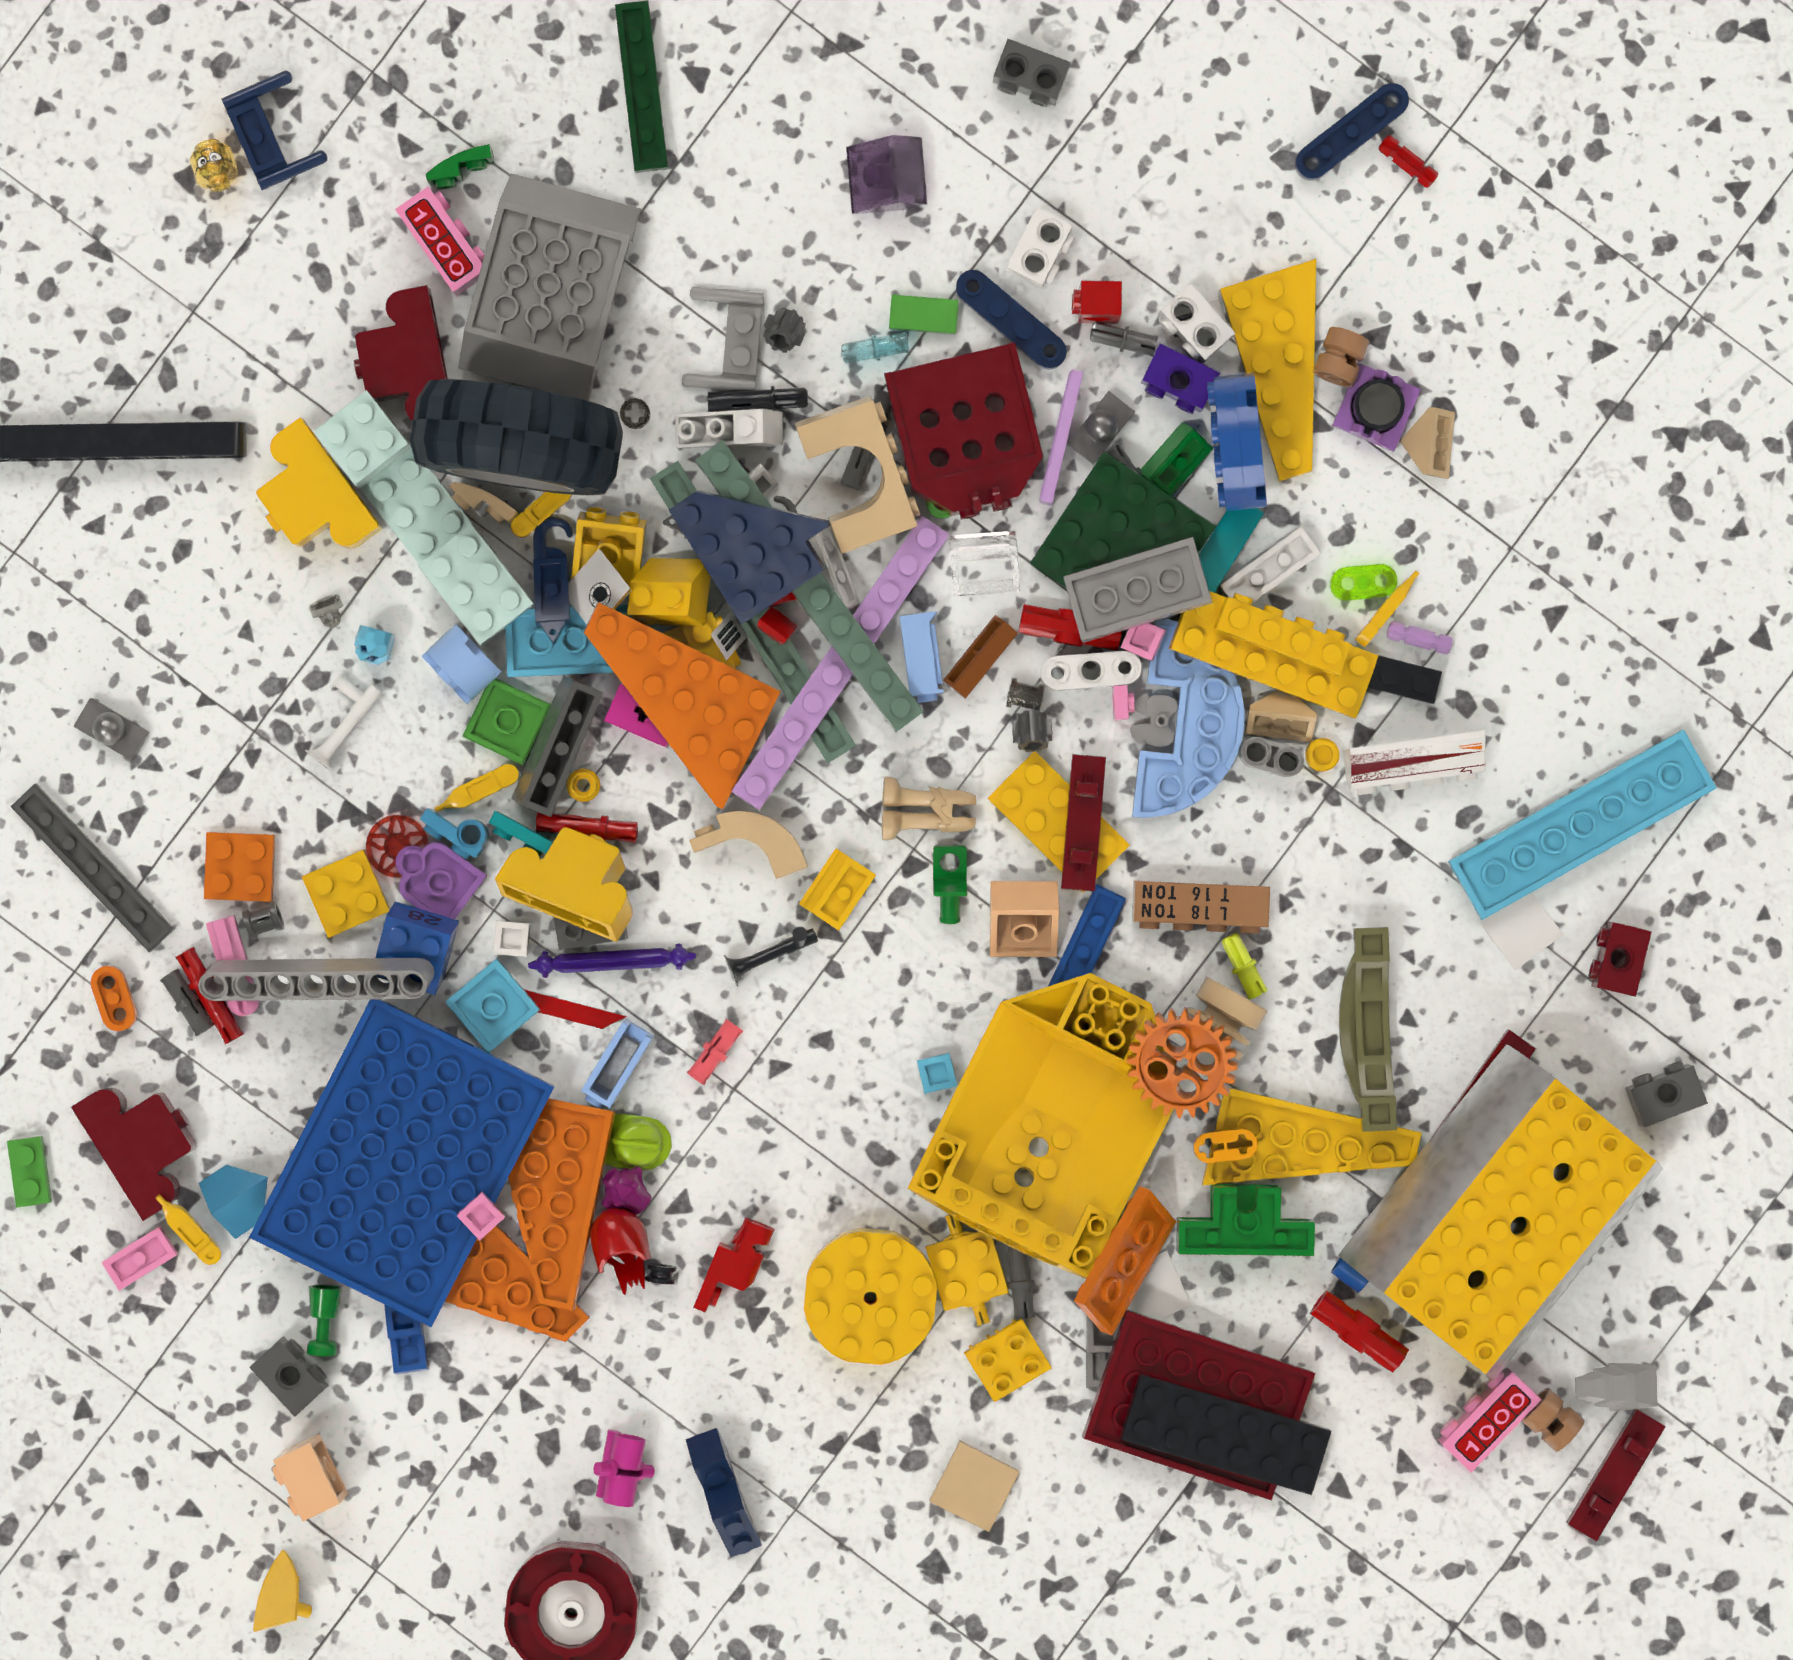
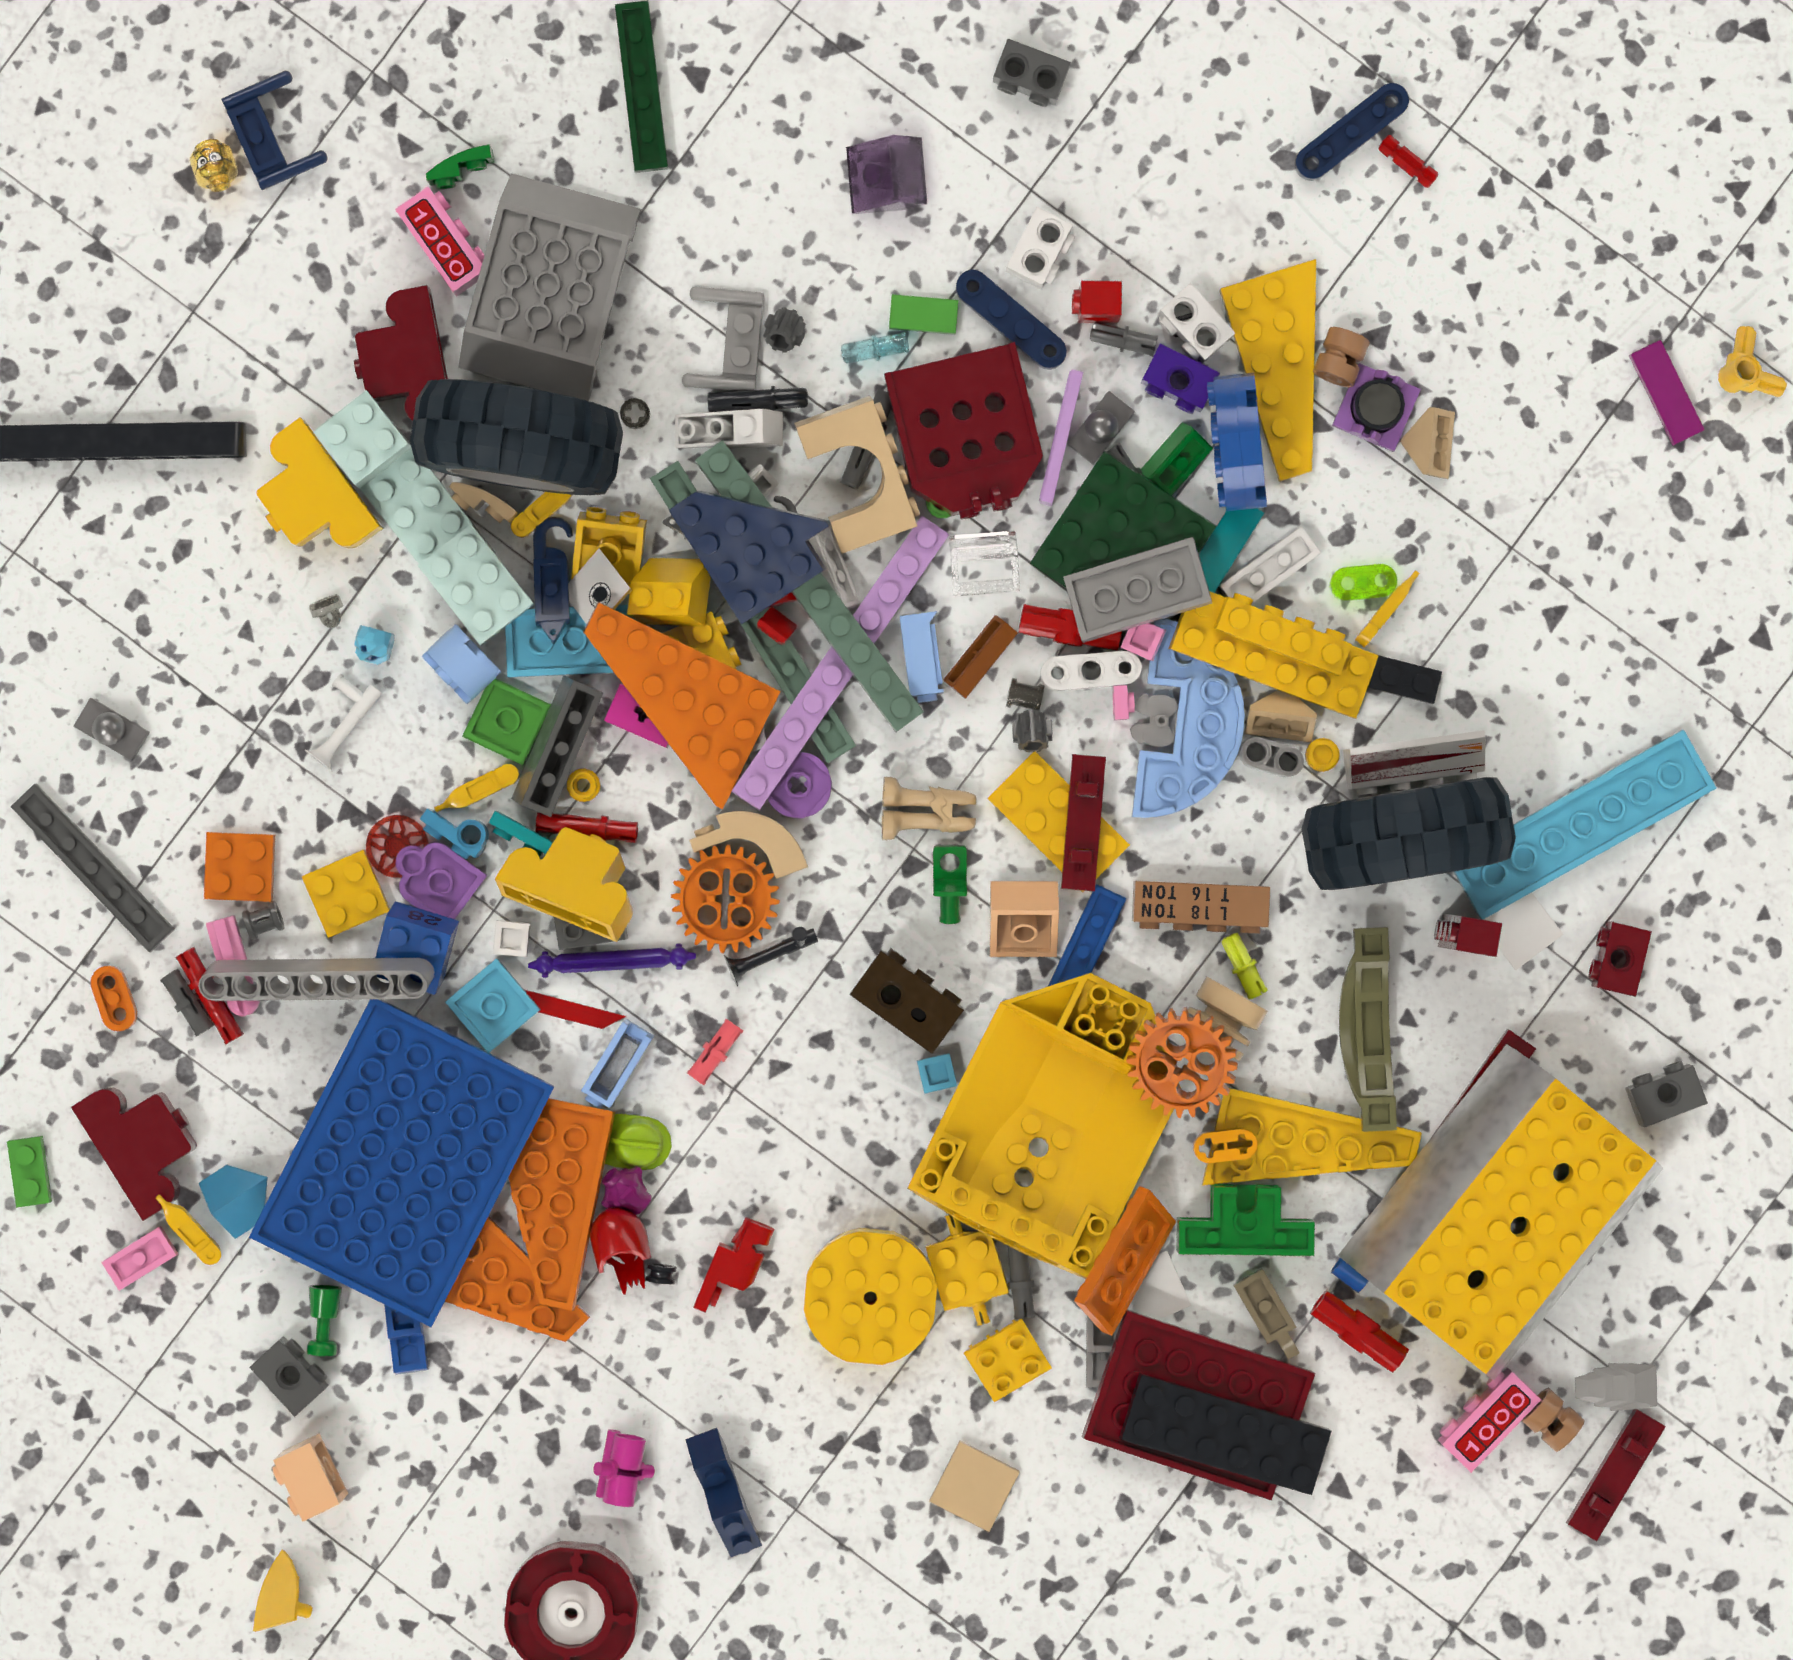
bright pink plate [457,1191,505,1240] -> none
white sticker [711,612,747,660] -> none
yellow plate [799,848,876,931] -> none
lavender axle [1387,621,1453,654] -> none
none -> orange gear [671,844,780,954]
none -> medium lavender plate [768,752,832,819]
none -> dark brown piece [849,948,964,1054]
none -> dark tan plate [1233,1268,1300,1360]
none -> black wheel [1301,777,1516,890]
none -> dark red arch [1434,914,1502,957]
none -> magenta tile [1629,340,1705,446]
none -> yellow axle [1718,326,1787,397]

